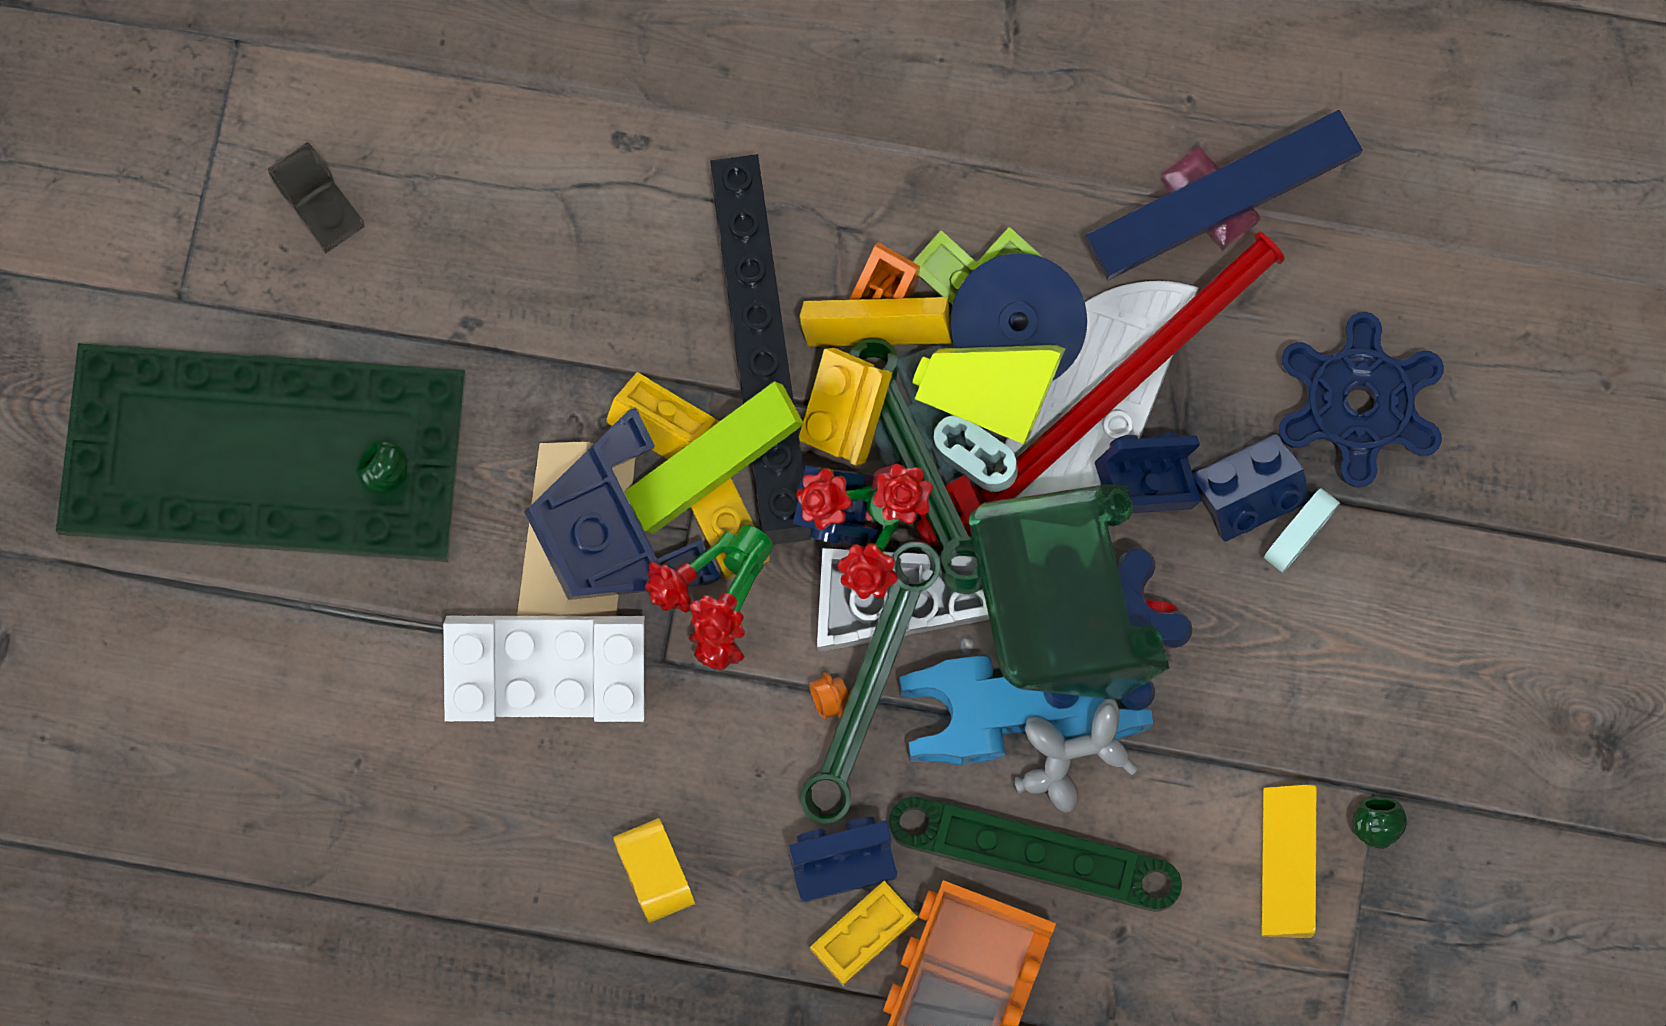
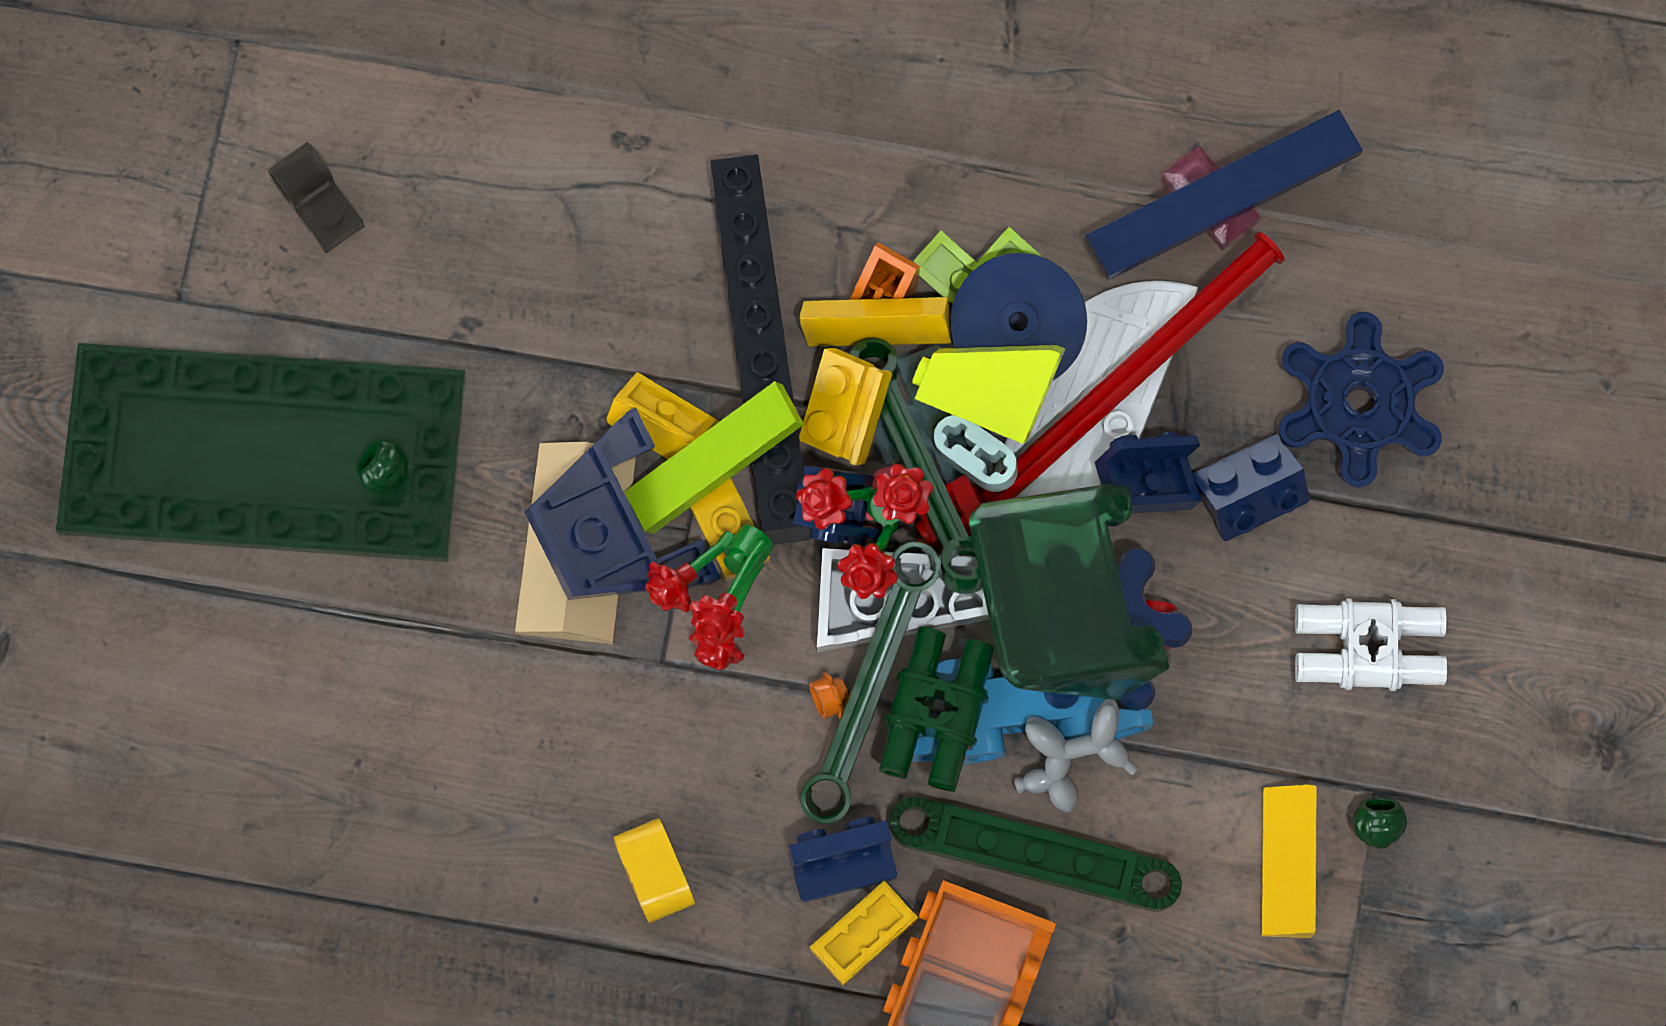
white piece [443,616,645,722] -> none
light aqua beam [1264,488,1340,573] -> none
none -> dark green pin [879,626,994,792]
none -> white pin [1295,598,1447,691]

